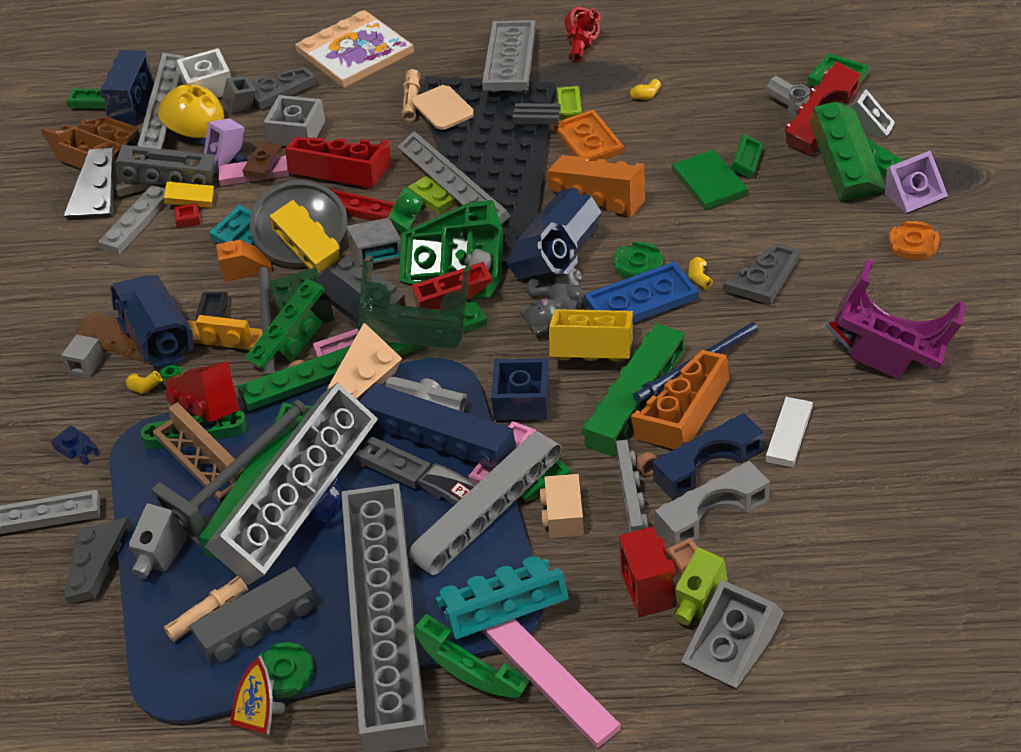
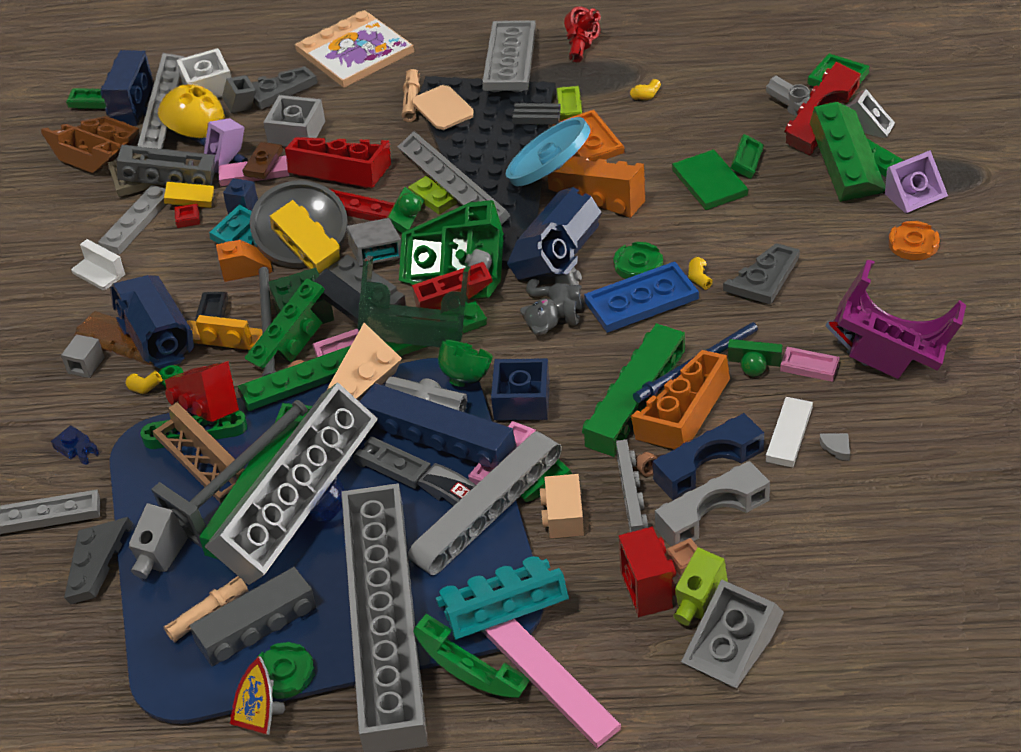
wing [64,148,115,219] -> none
yellow brick [549,309,633,362] -> none
none -> white panel [71,239,126,290]
none -> dark blue brick [223,178,258,214]
none -> green cylinder [438,340,493,387]
none -> medium azure dish [506,117,590,186]
none -> green tile [728,339,783,377]
none -> bright pink tile [780,347,840,382]
none -> light grey tile [819,433,850,461]

